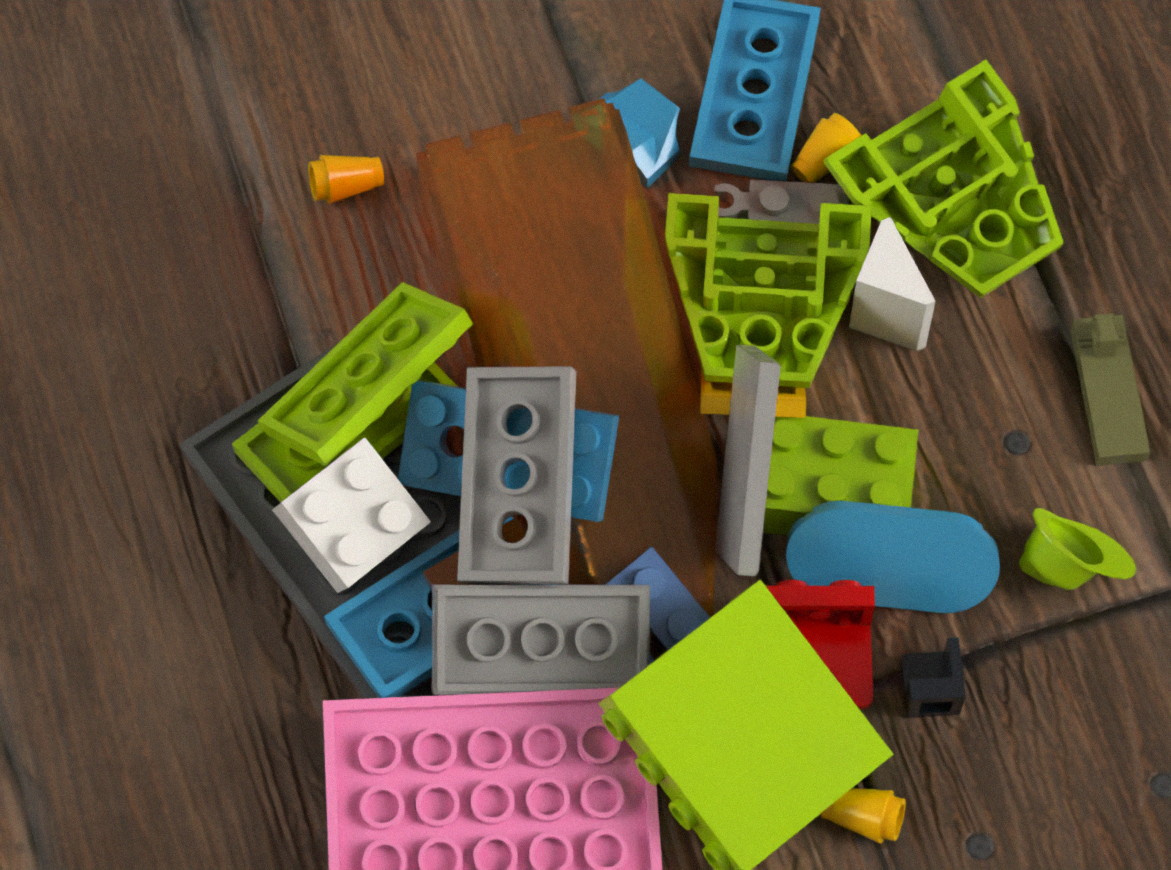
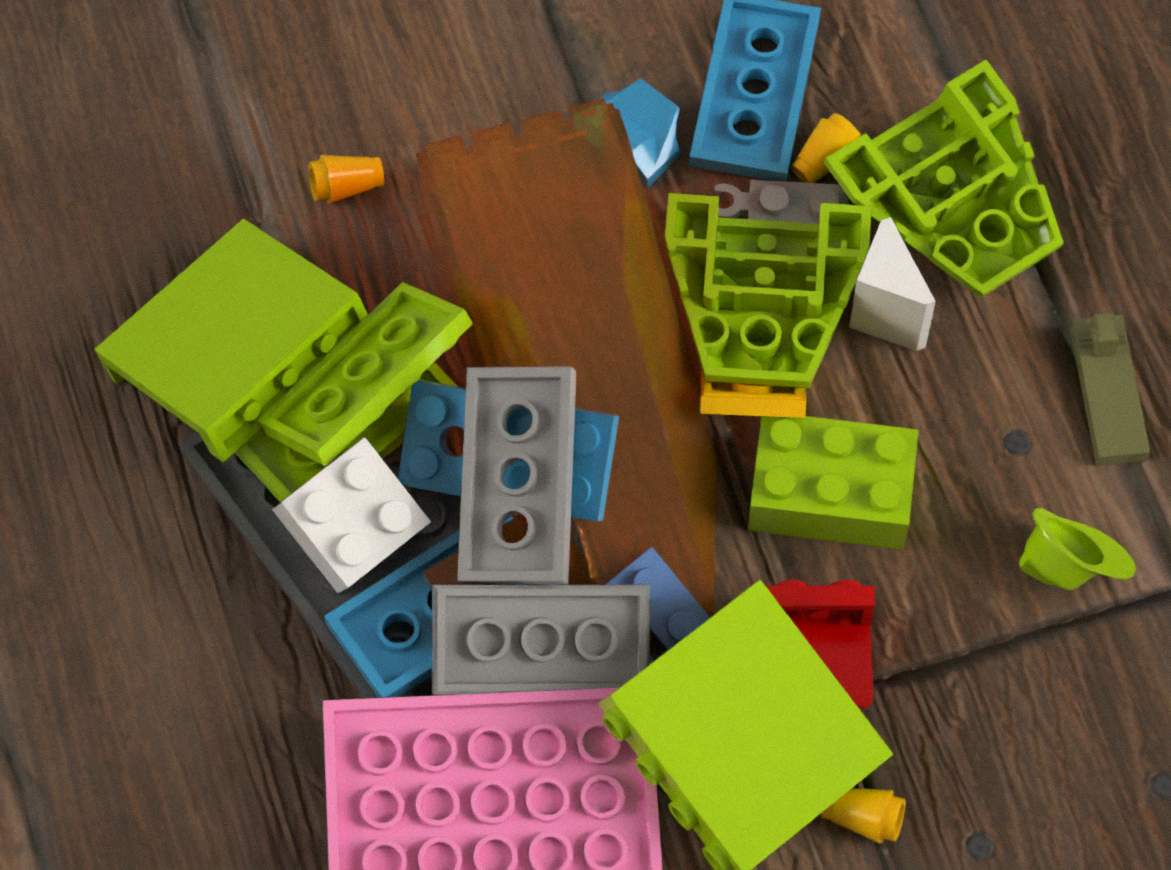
light grey tile [715,345,781,576] -> none
dark azure tile [786,501,1000,613] -> none
black panel [901,637,966,718] -> none
none -> lime panel [94,219,368,463]

